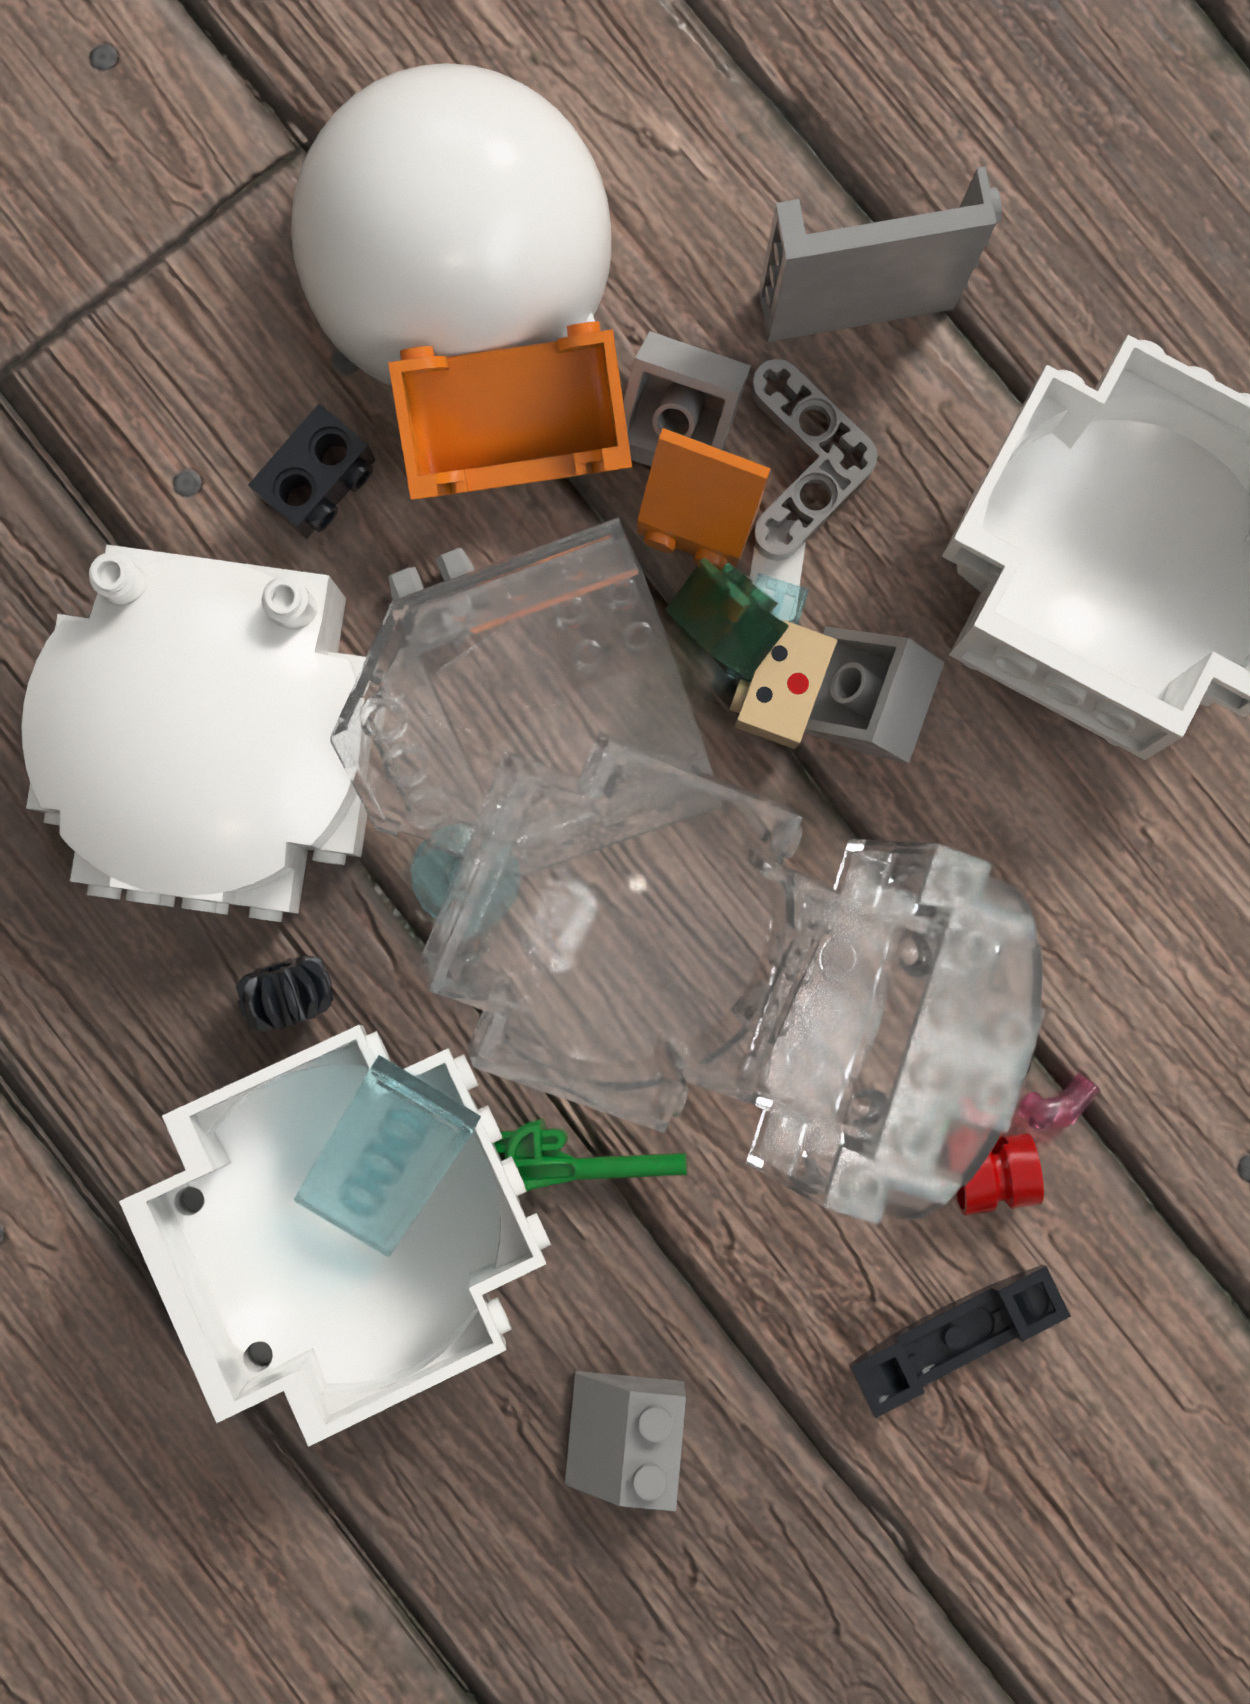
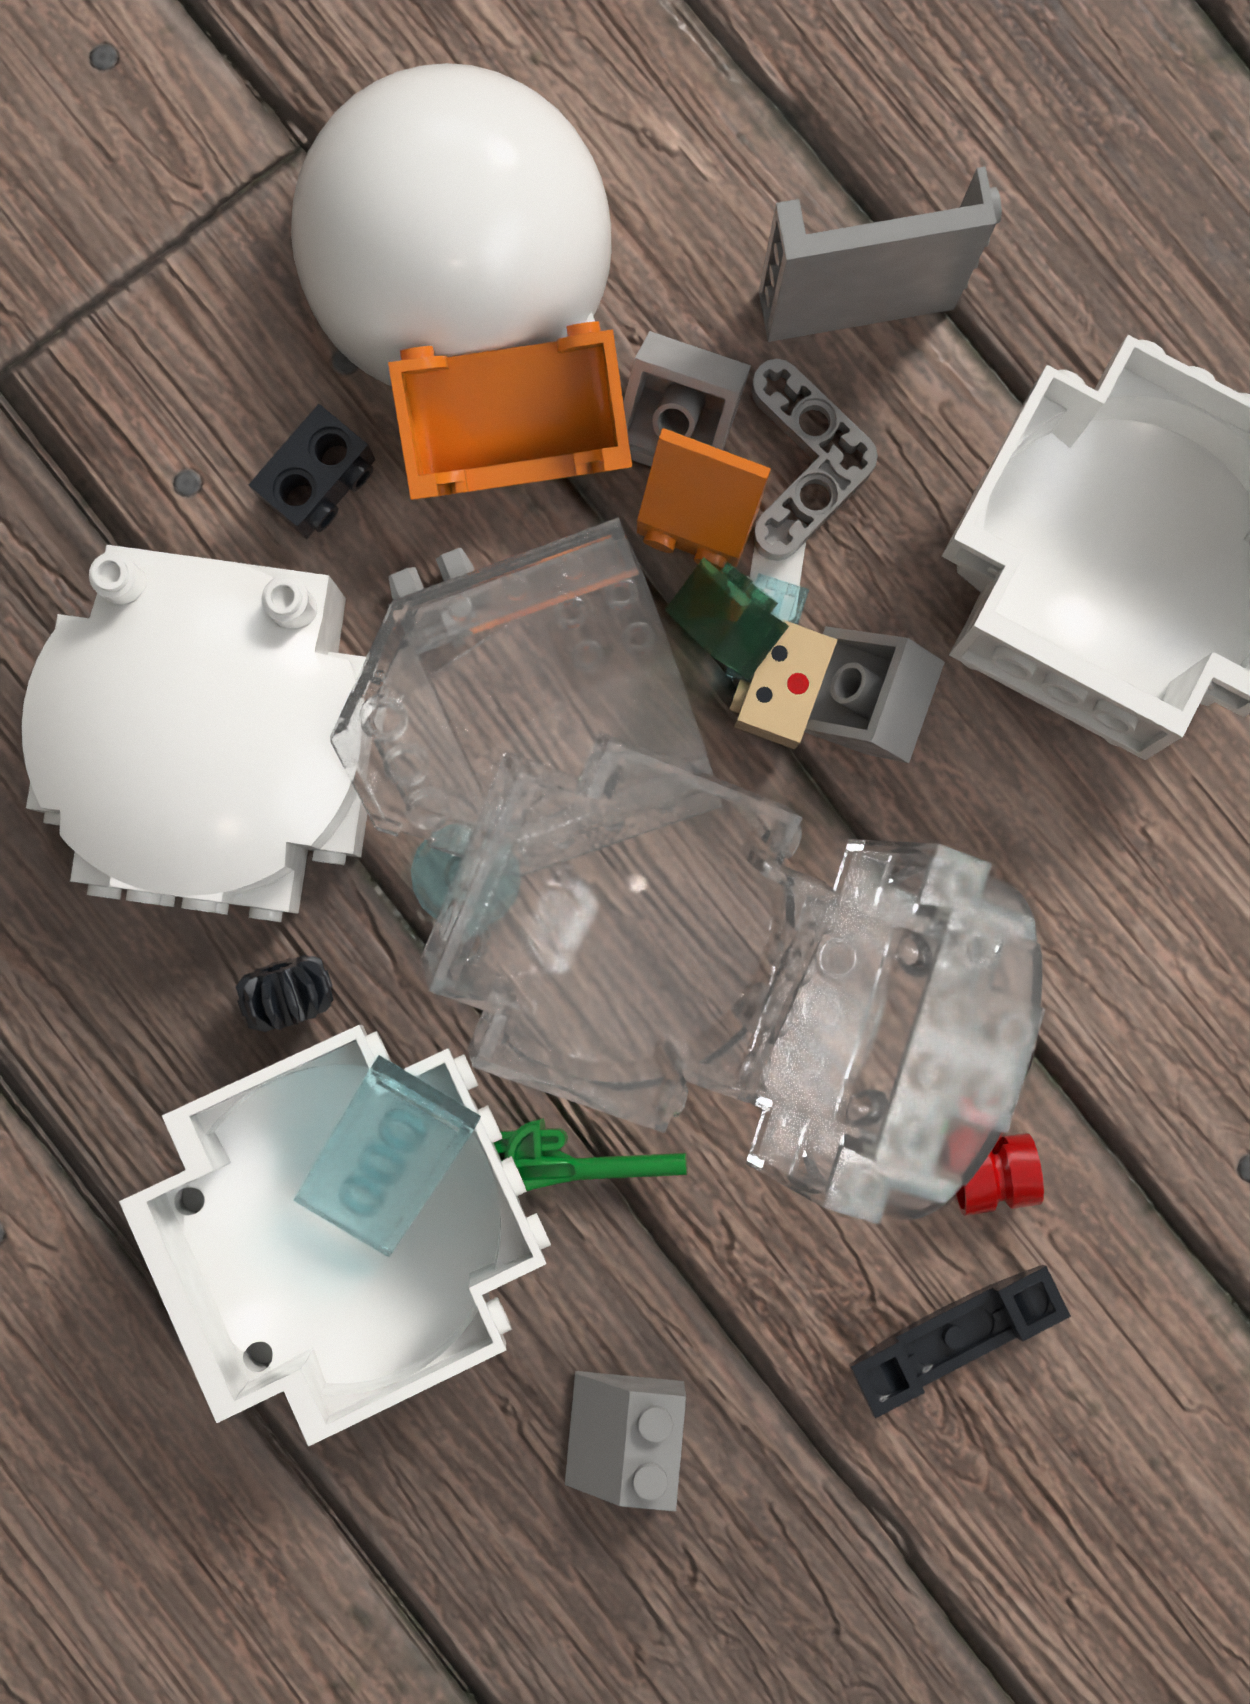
clear pink arm [1018,1073,1100,1131] -> none

